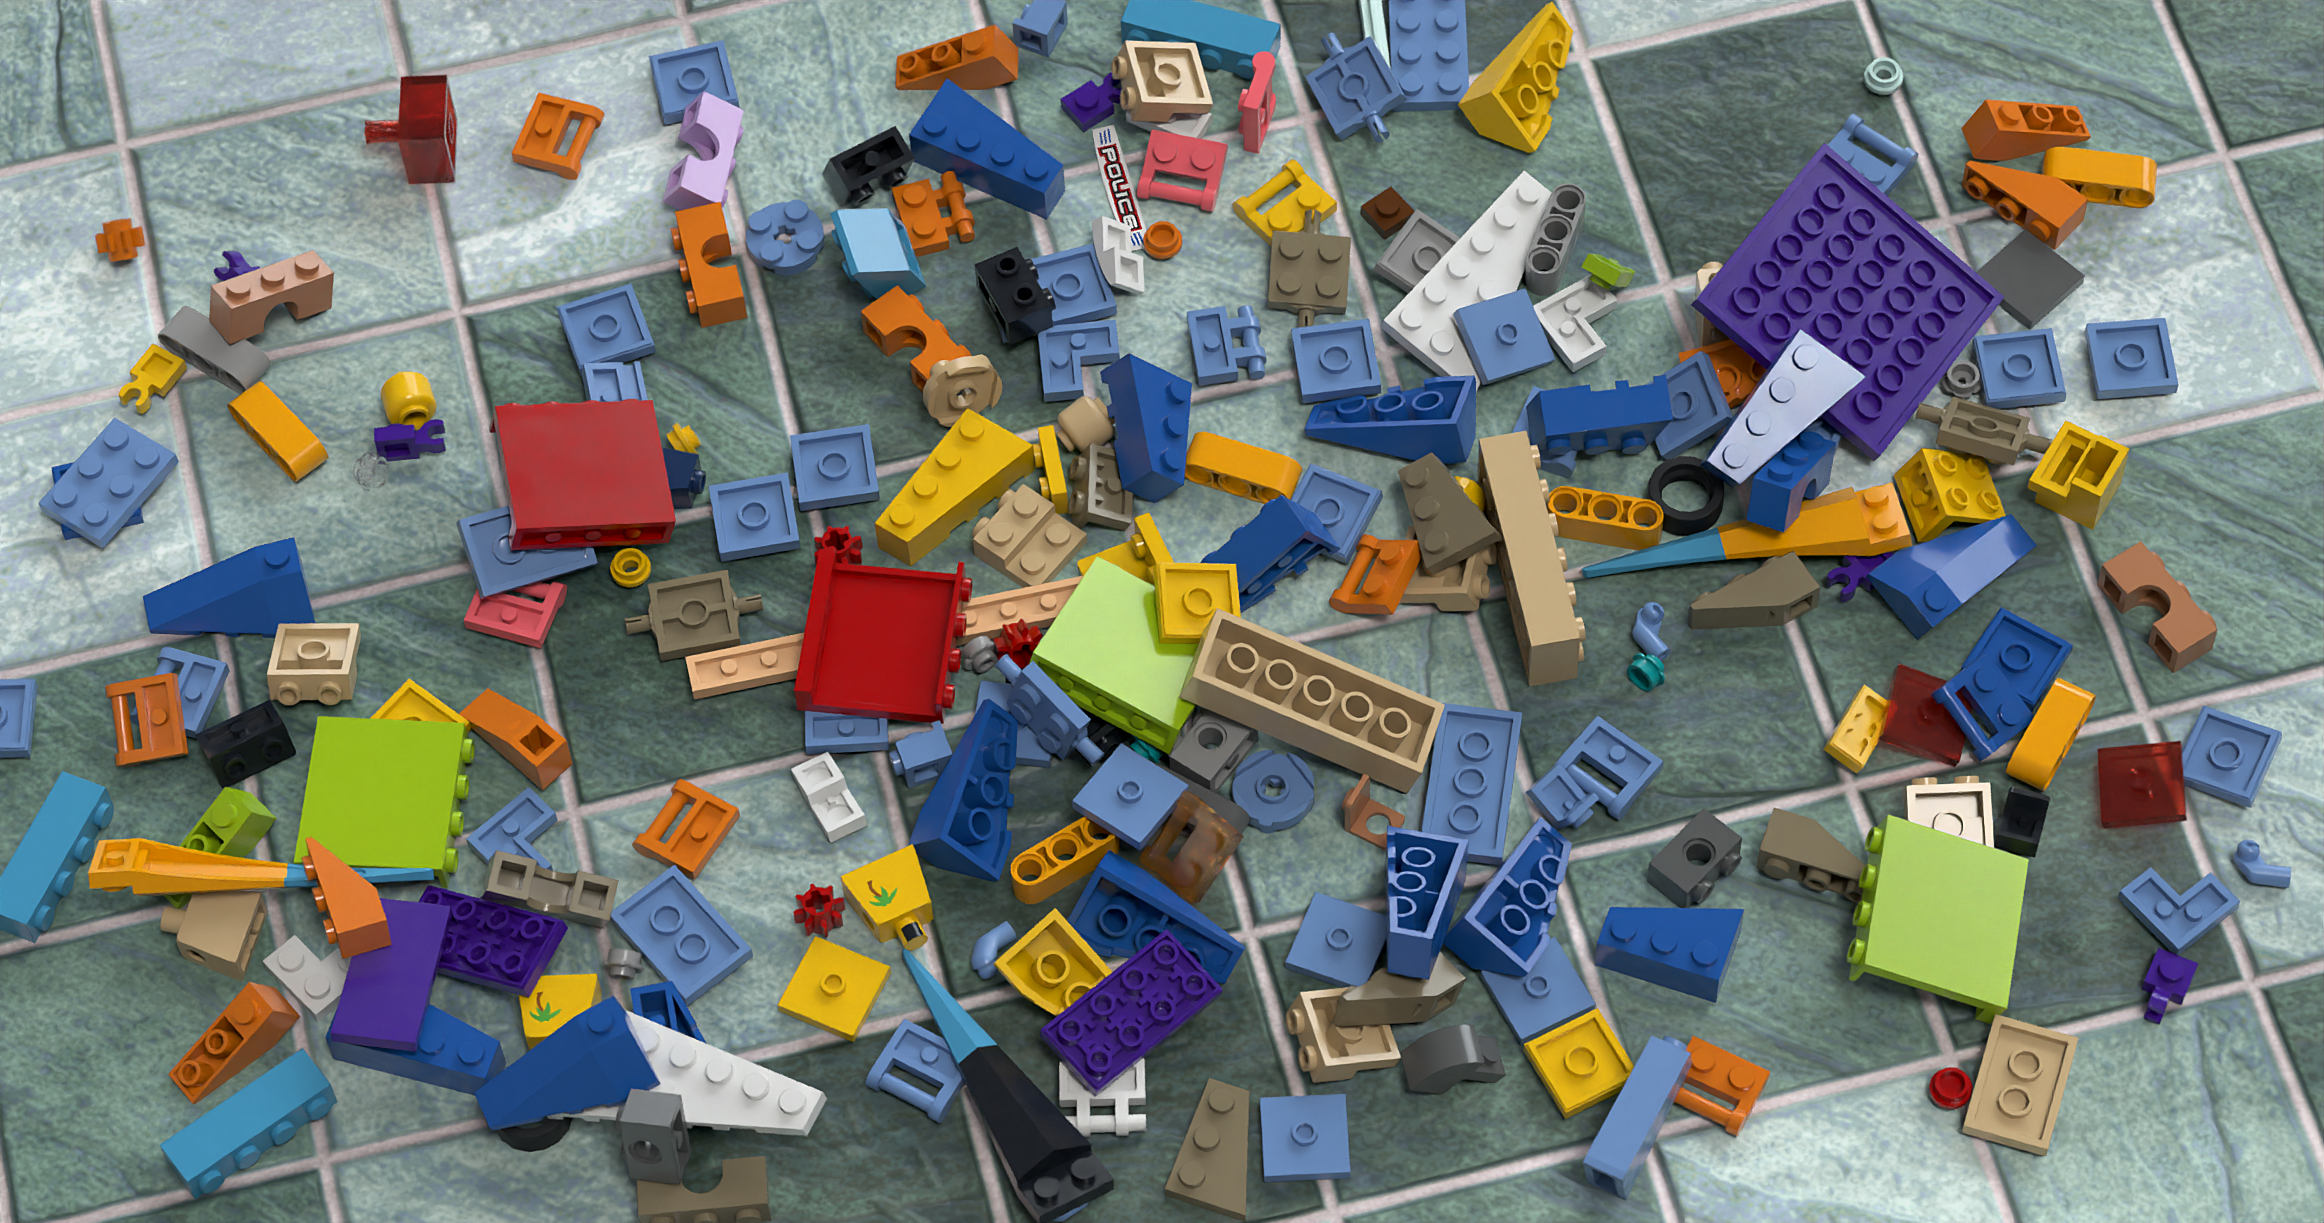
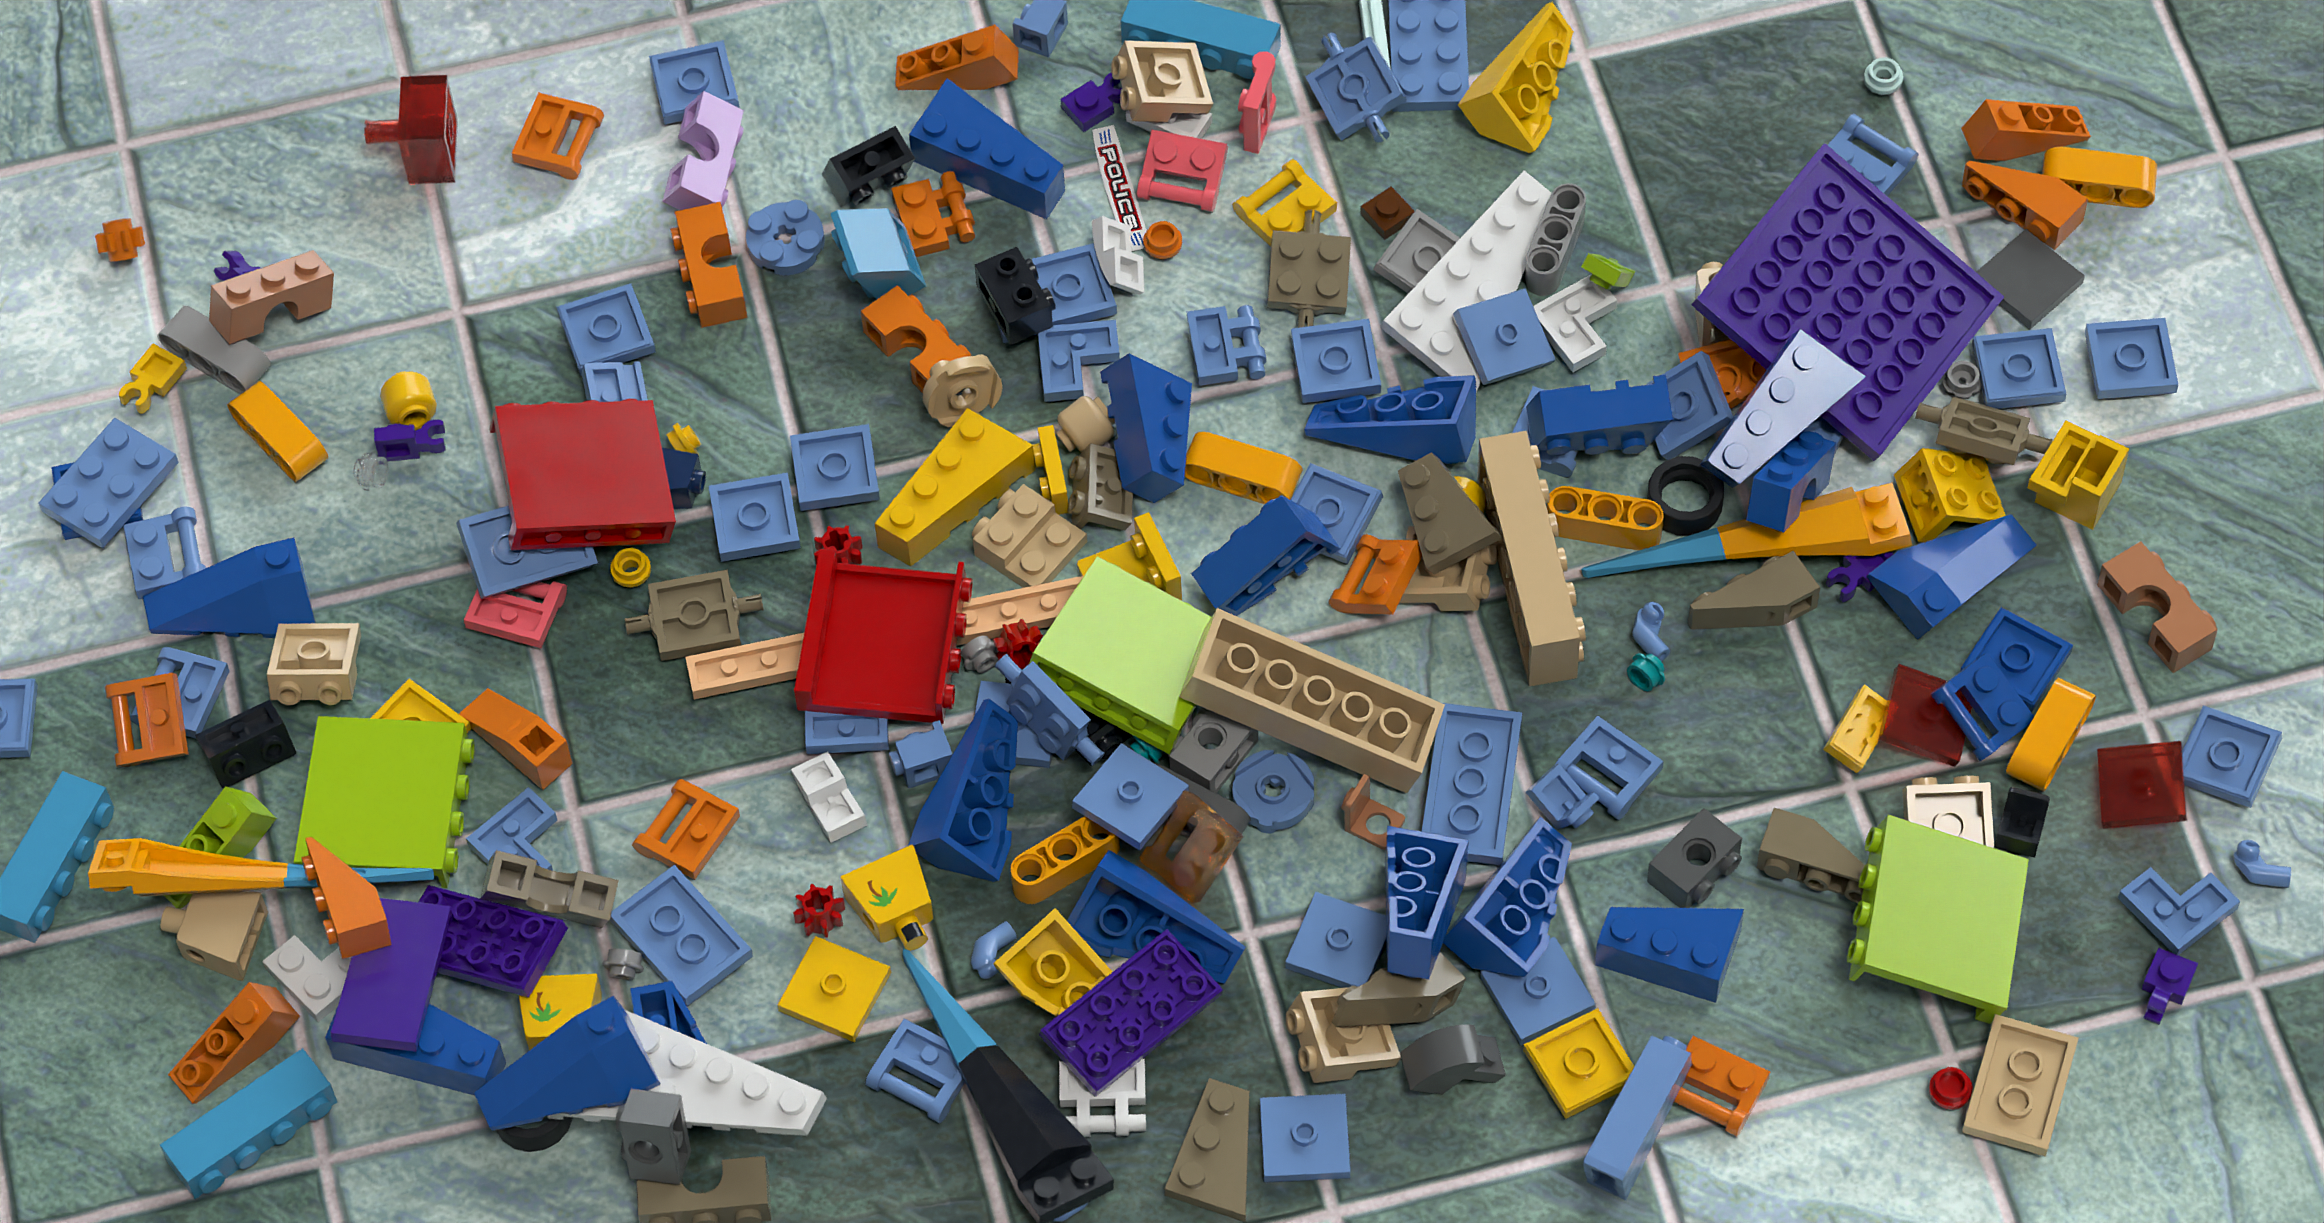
yellow plate [1153,562,1241,644] -> none
none -> medium blue plate [123,506,206,599]

